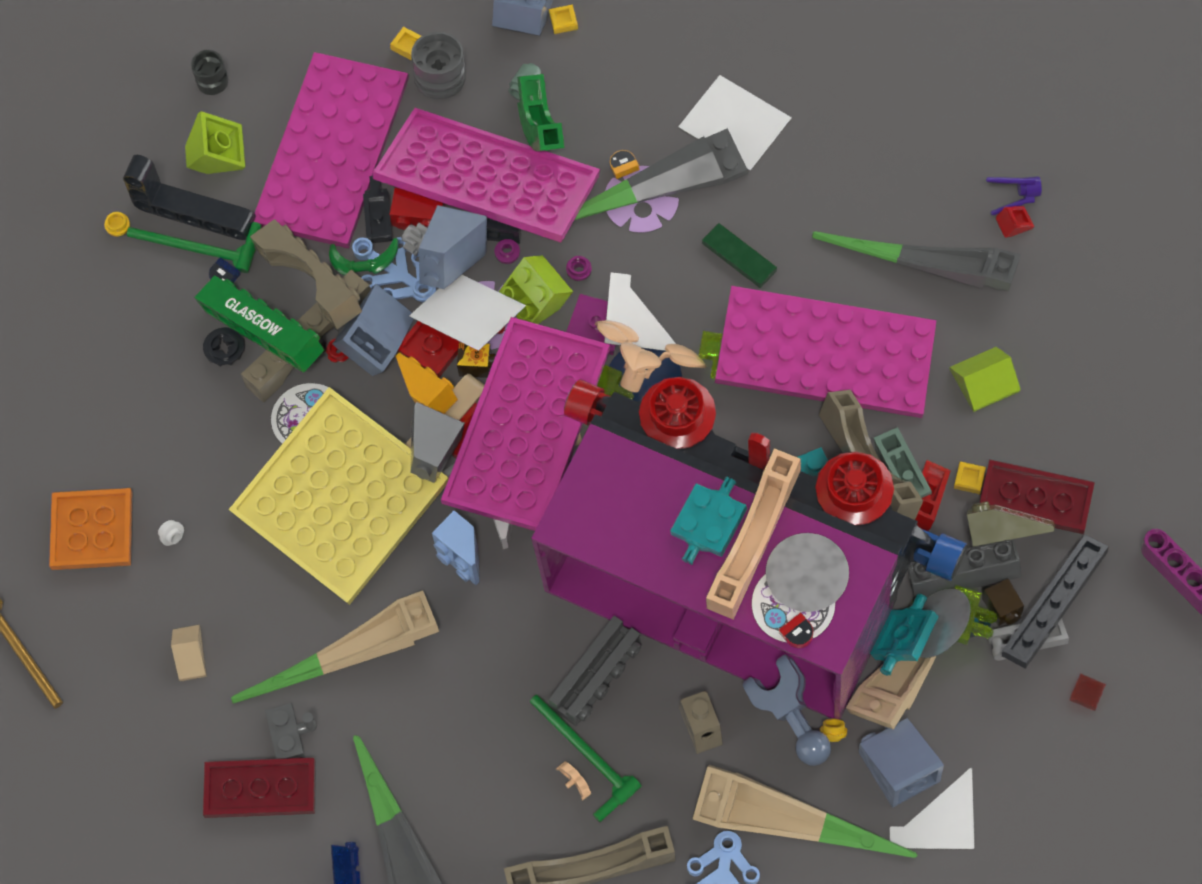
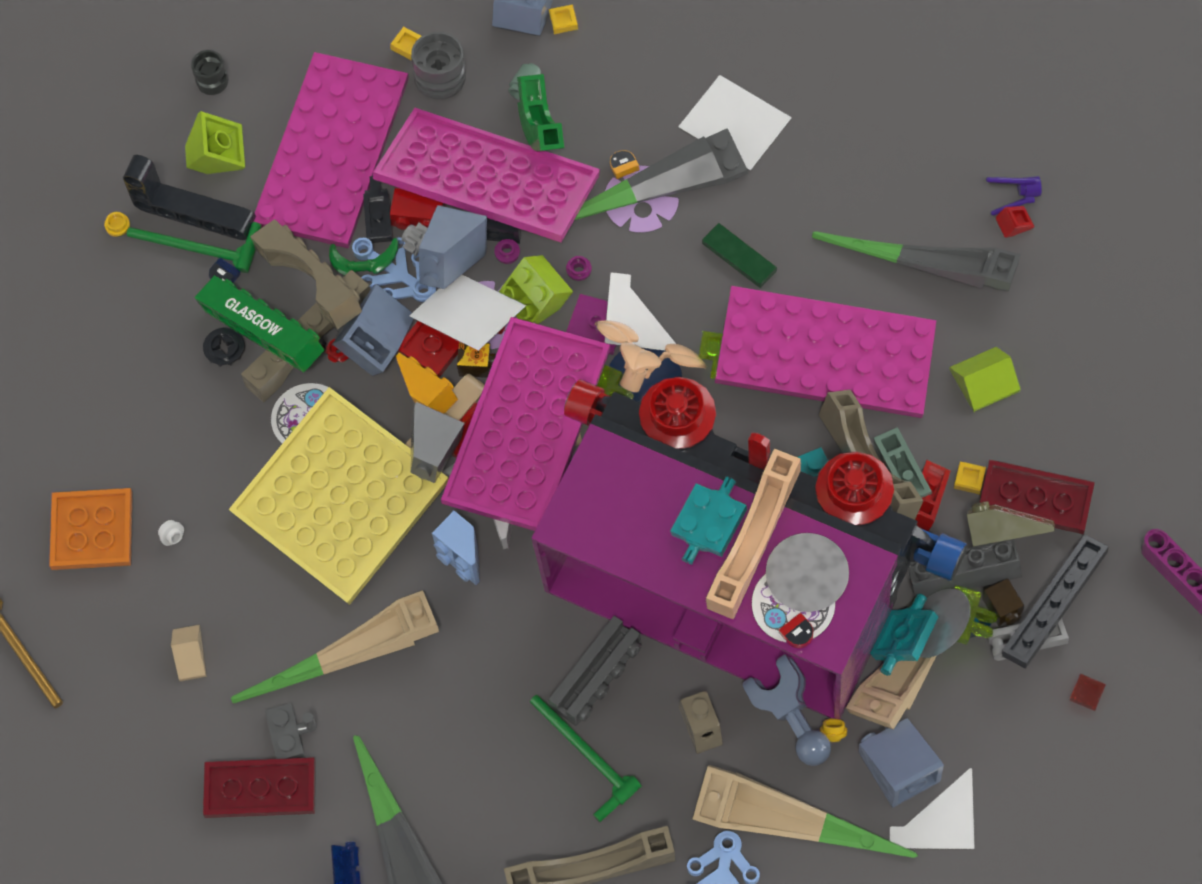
light nougat piece [556,762,591,801] -> none

